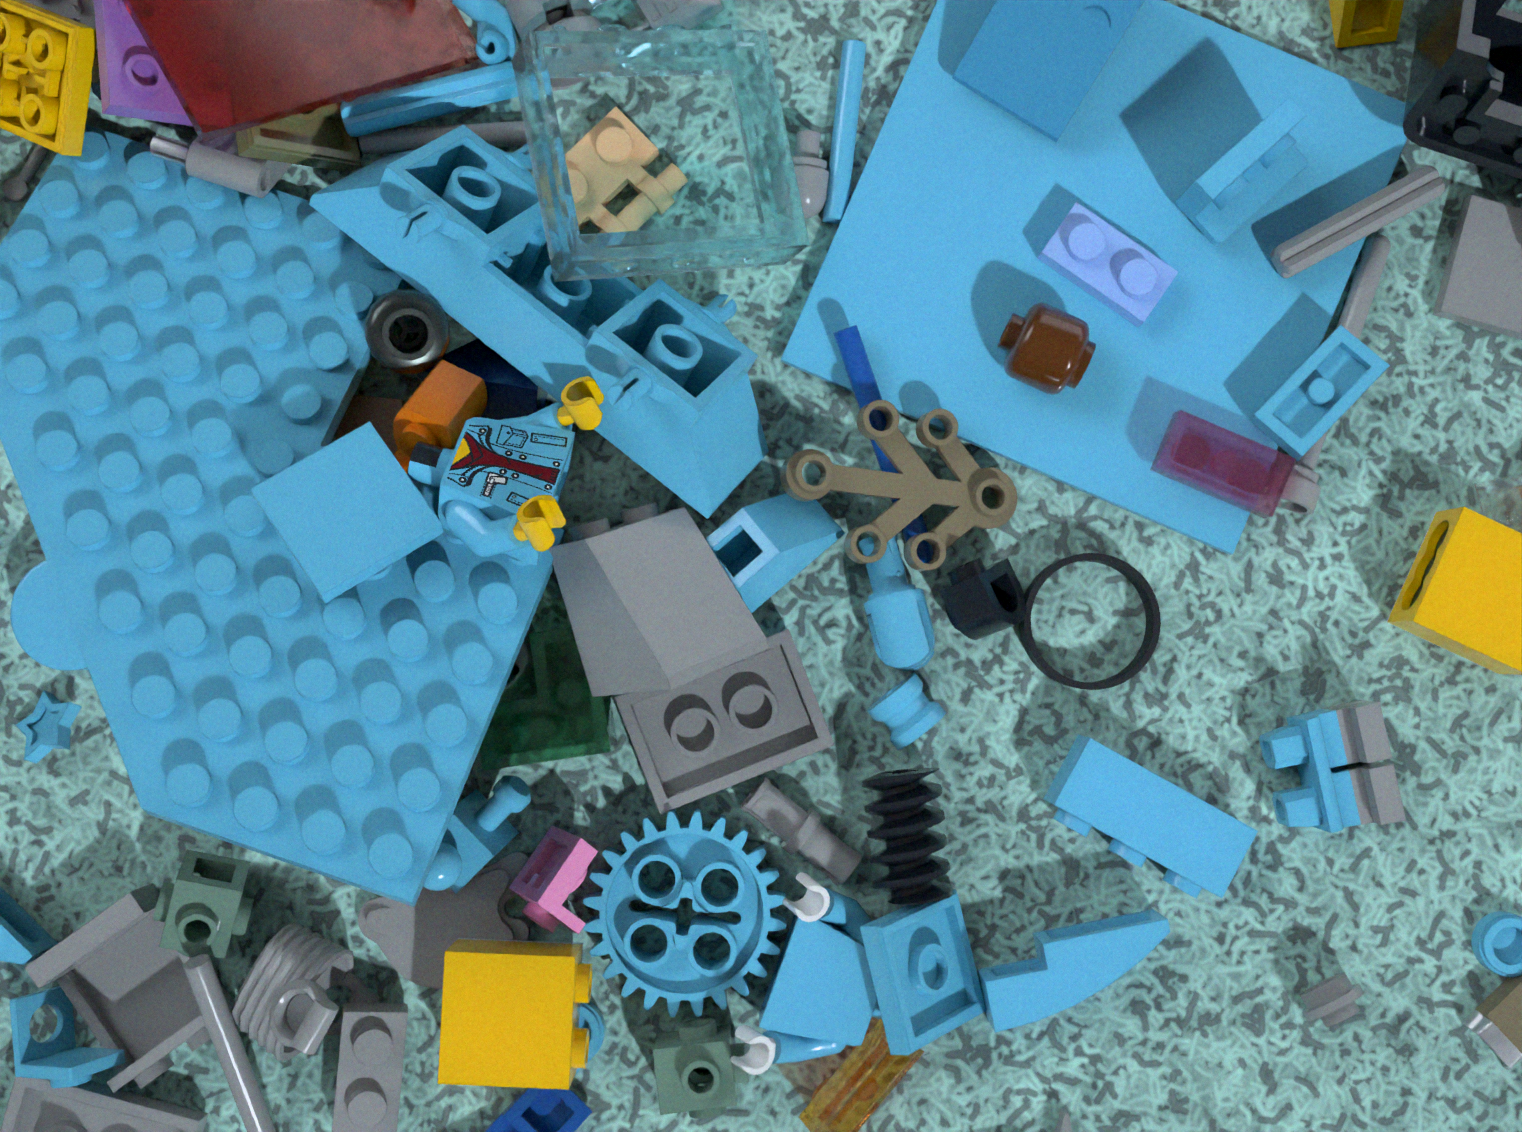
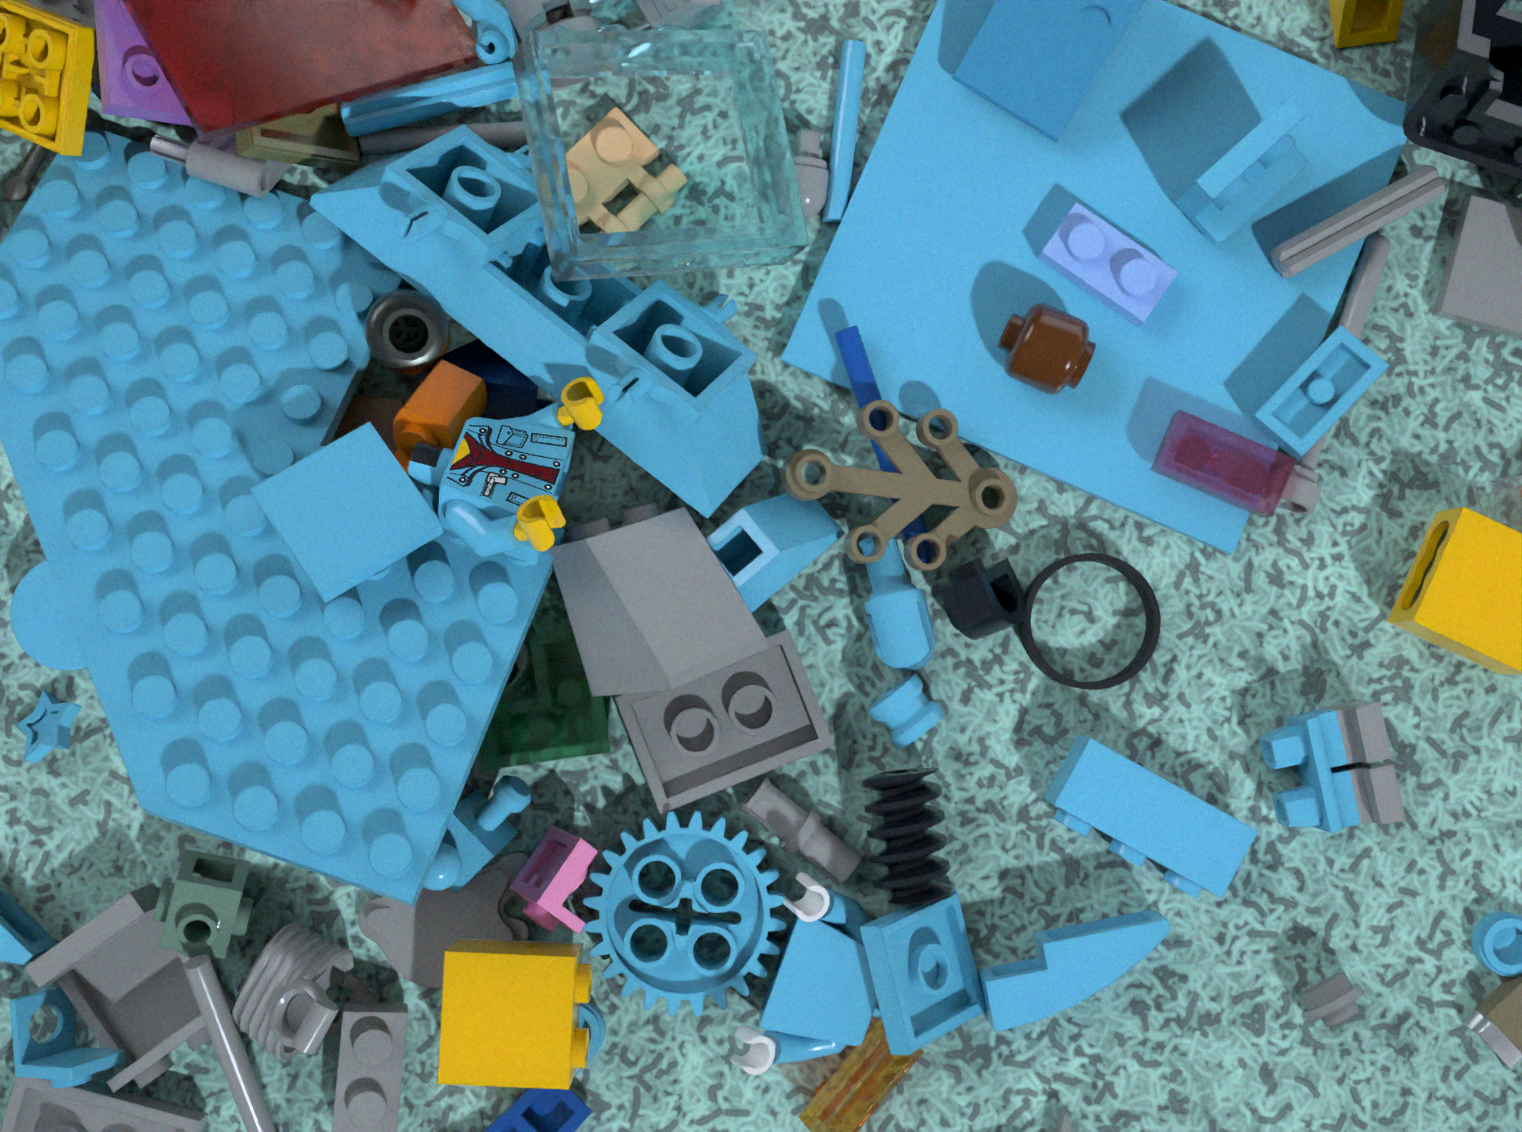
sand green brick [652,1018,749,1119] -> none

